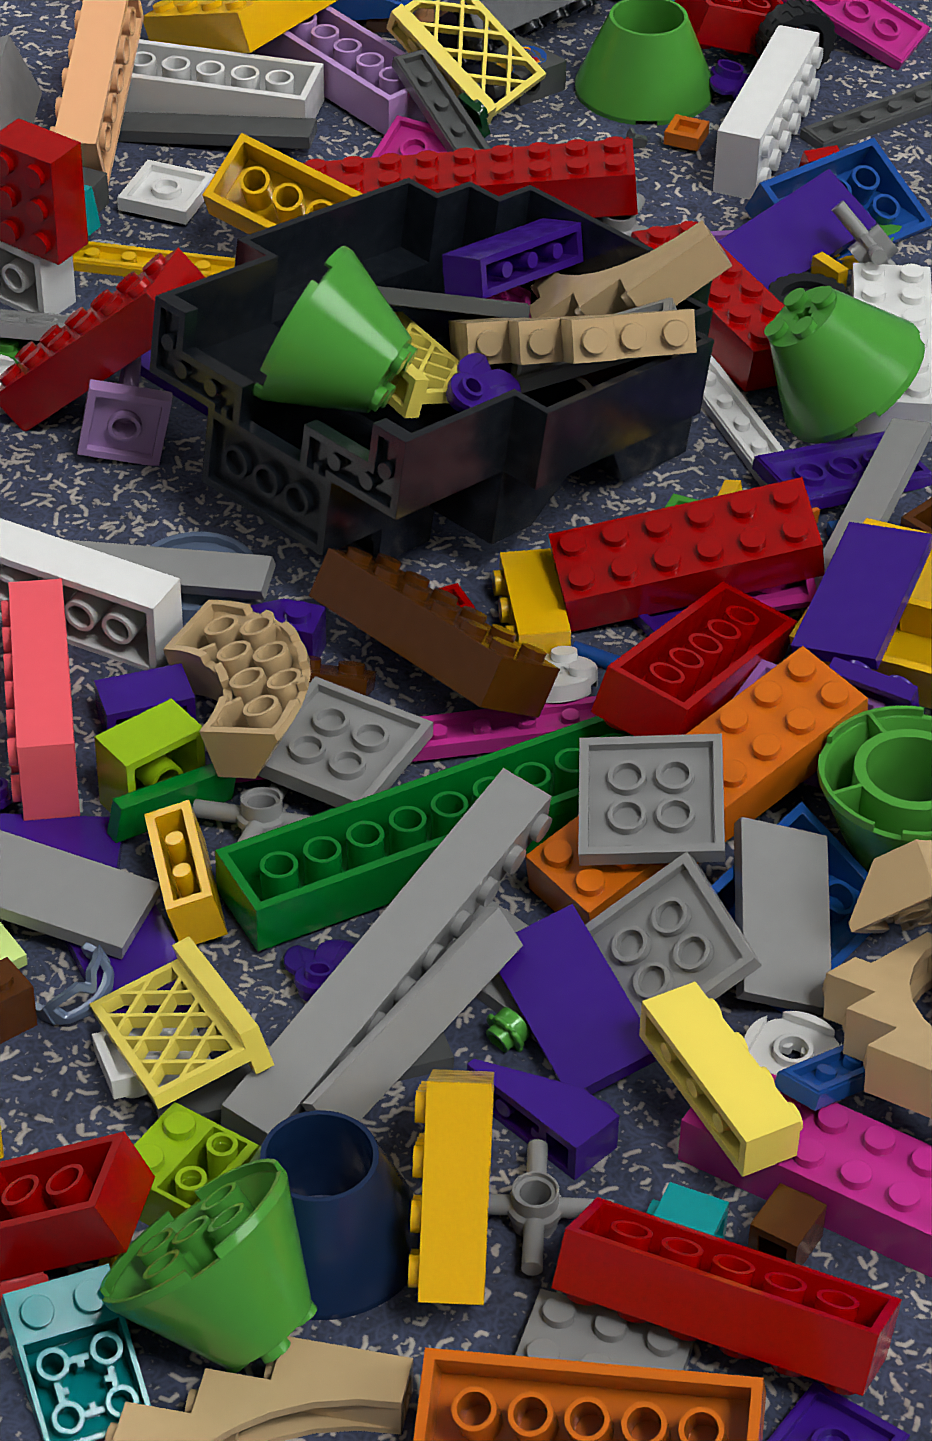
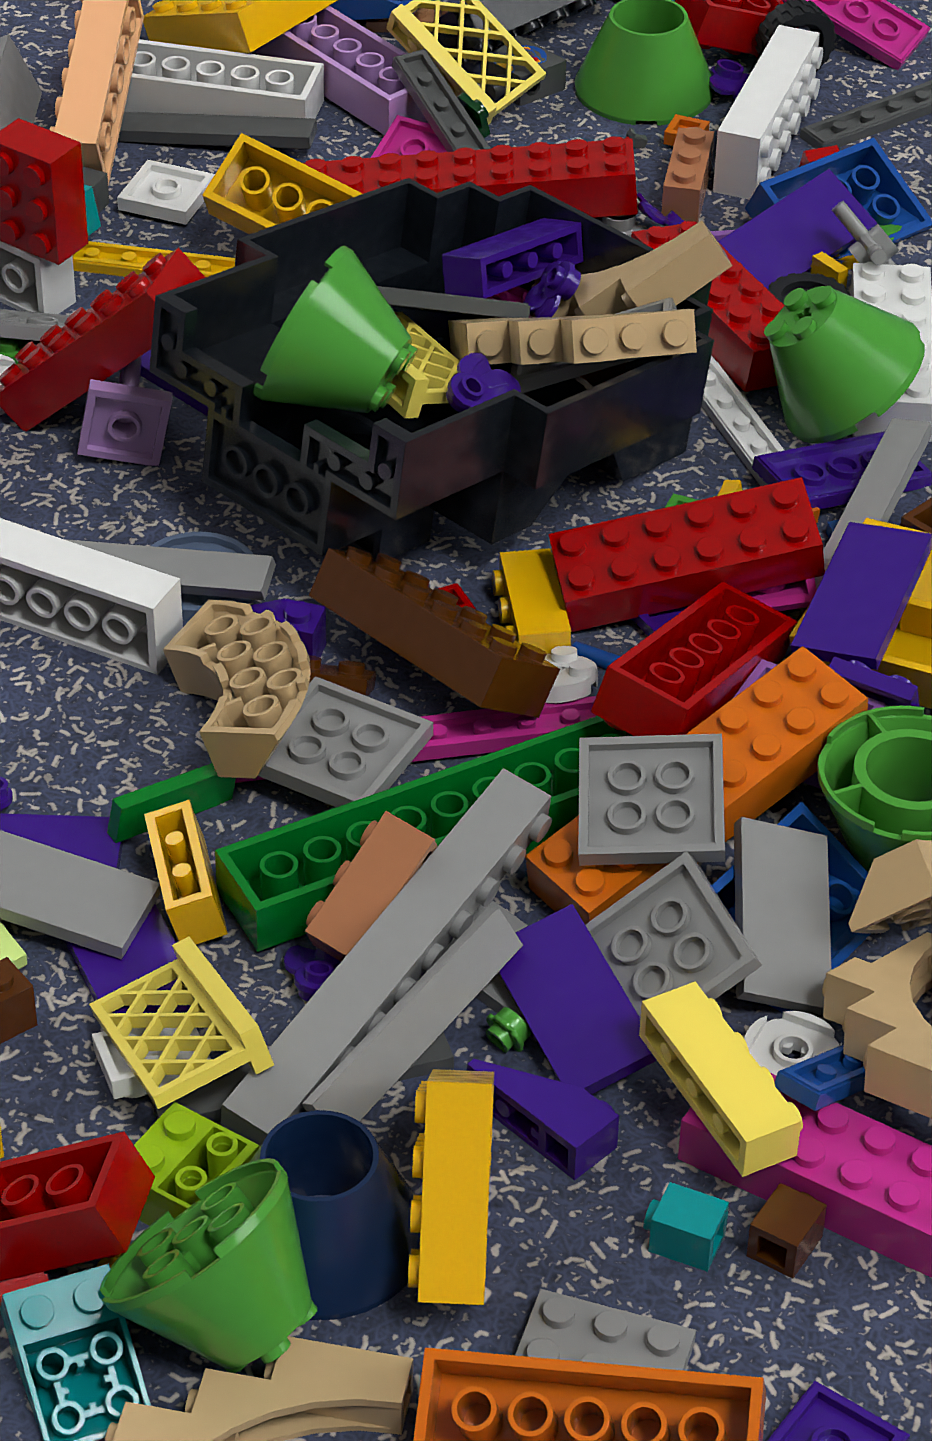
coral brick [1,578,80,821] -> none
sand blue helmet [35,942,115,1025] -> none
dark purple brick [94,663,196,732] -> none
lime brick [94,698,206,812] -> none
light grey bar [192,782,310,842] -> none
light grey bar [488,1139,614,1276] -> none
red brick [551,1197,902,1396] -> none
none -> nougat brick [305,811,438,962]
none -> dark purple plate [523,260,581,318]
none -> dark purple plate [637,192,684,227]
none -> nougat brick [661,127,715,223]

